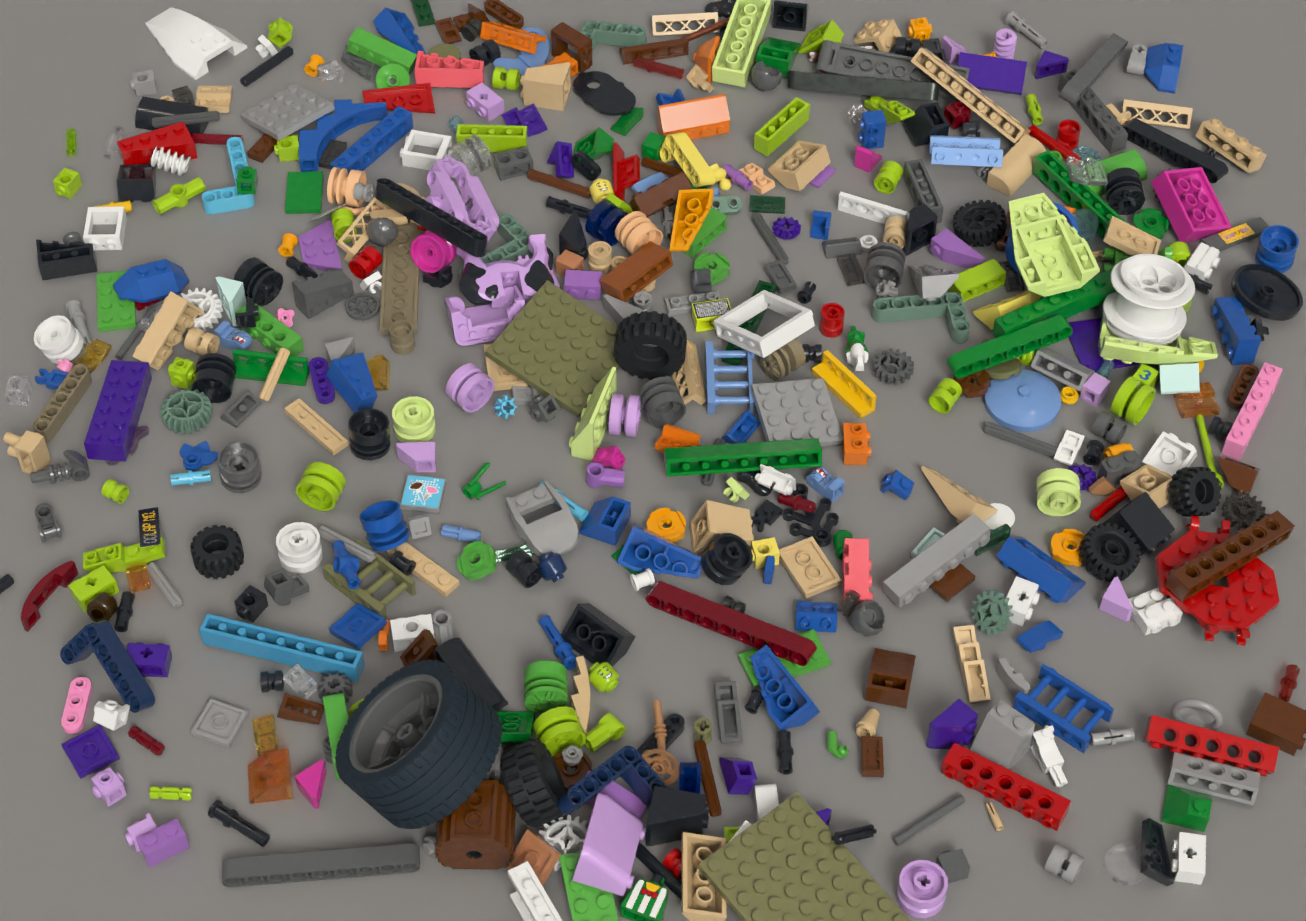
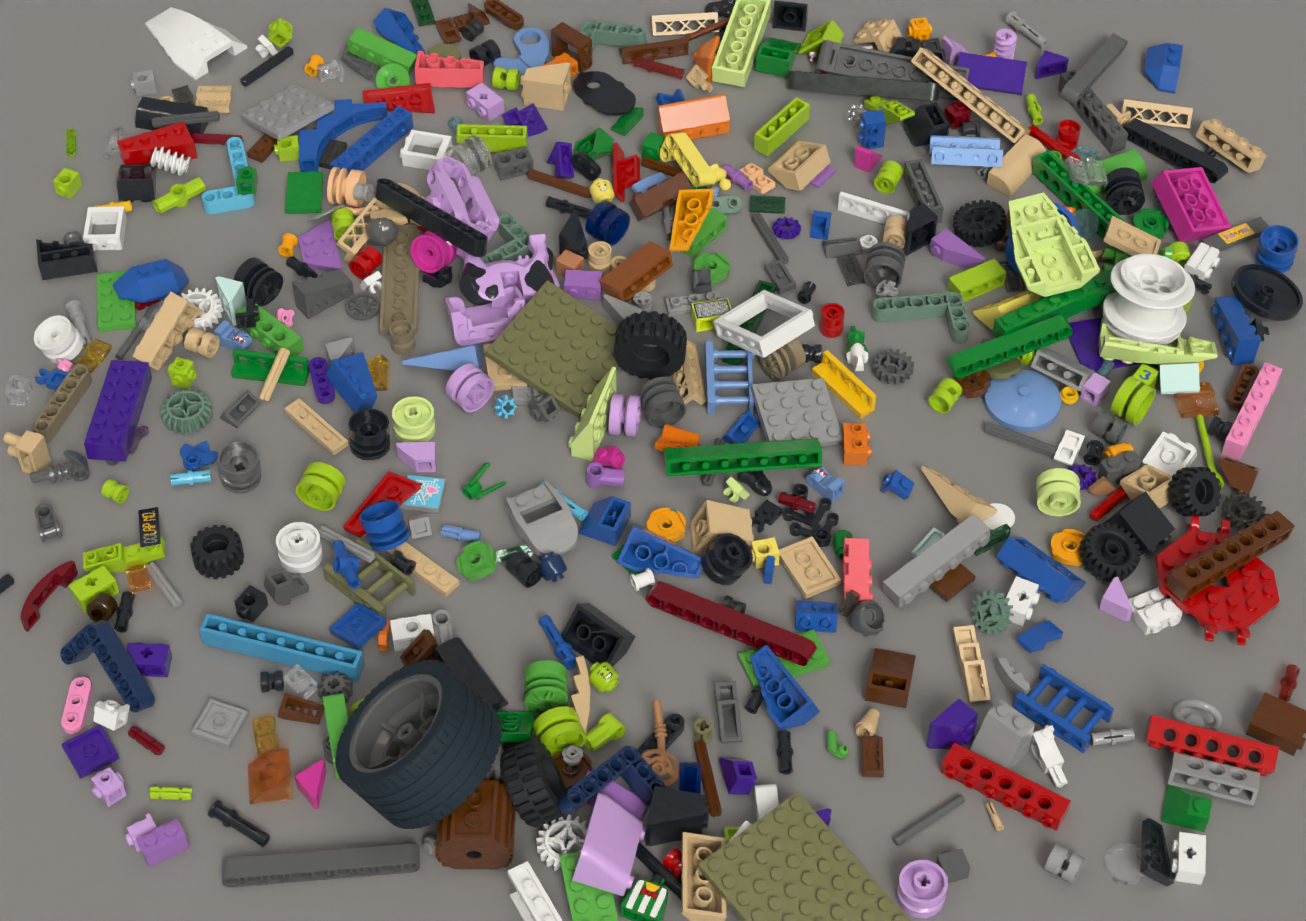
black wheel [192,353,237,403] -> none
orange fence [480,21,546,54] -> none
nougat plate [507,829,561,886] -> none
lime slope [606,193,633,217] -> none
light nougat wheel [615,211,663,255] -> none
dark grey hair [751,61,782,91] -> none
white hinge [755,464,796,495] -> none
black axle [831,824,877,845] -> none
light grey wedge [908,264,959,301] -> none
light grey piece [1126,44,1147,76] -> none
none -> red wing [343,471,421,538]
none -> medium blue wedge [402,343,482,371]

